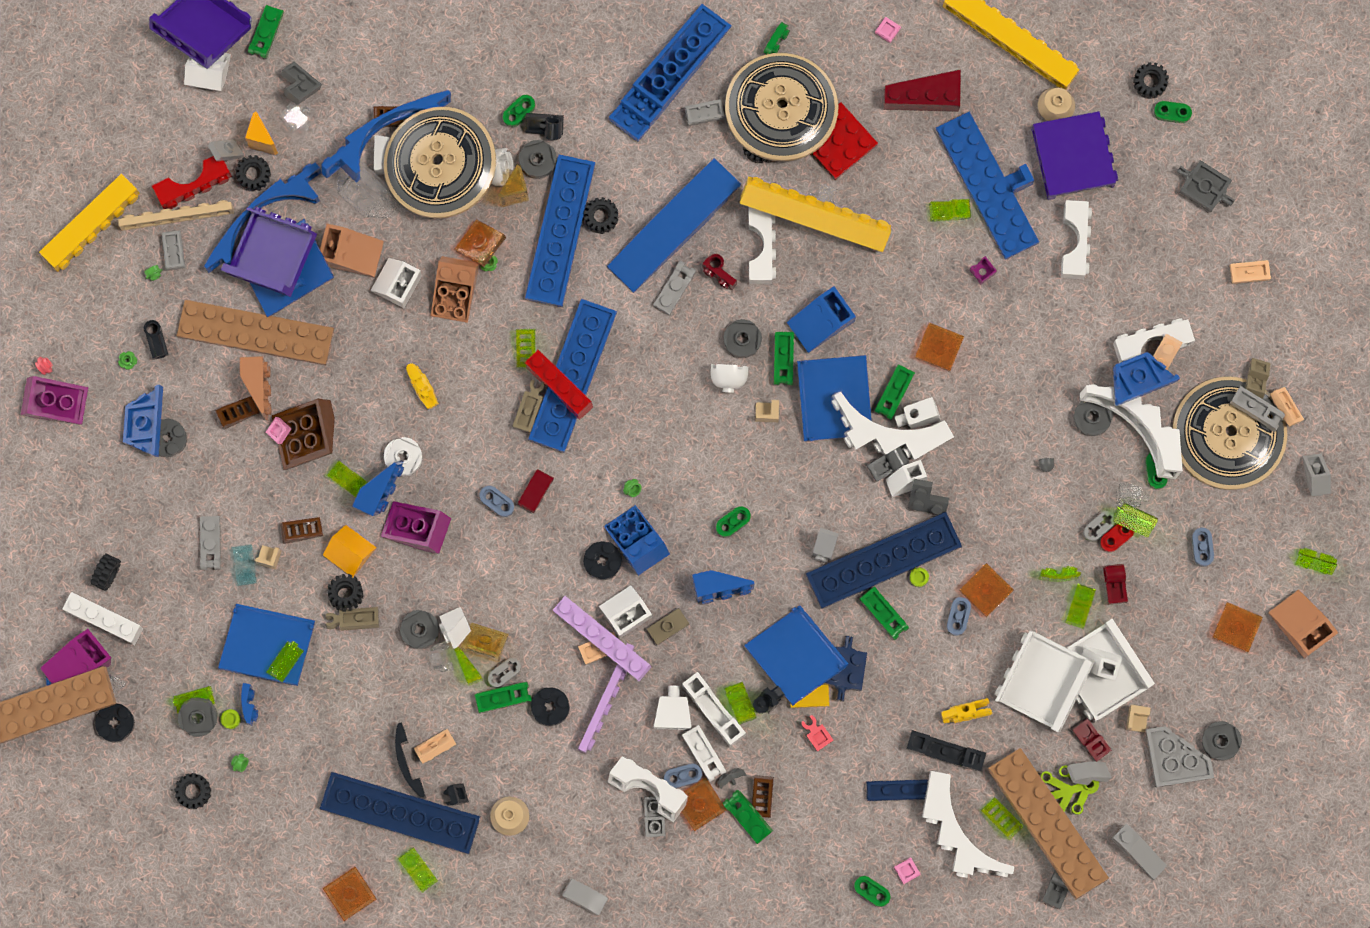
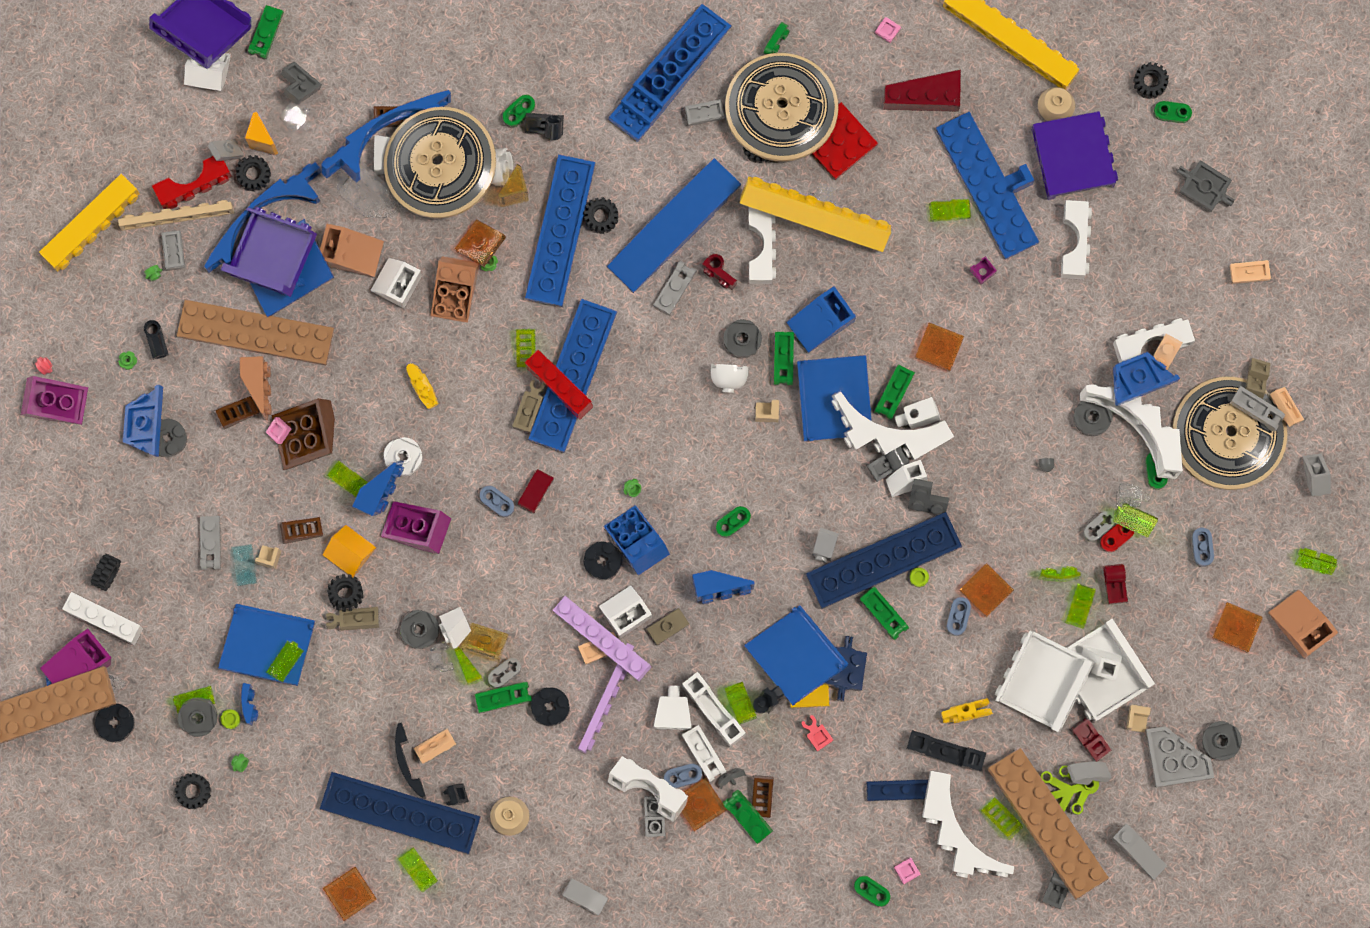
dark grey plate [519,140,557,178] -> none

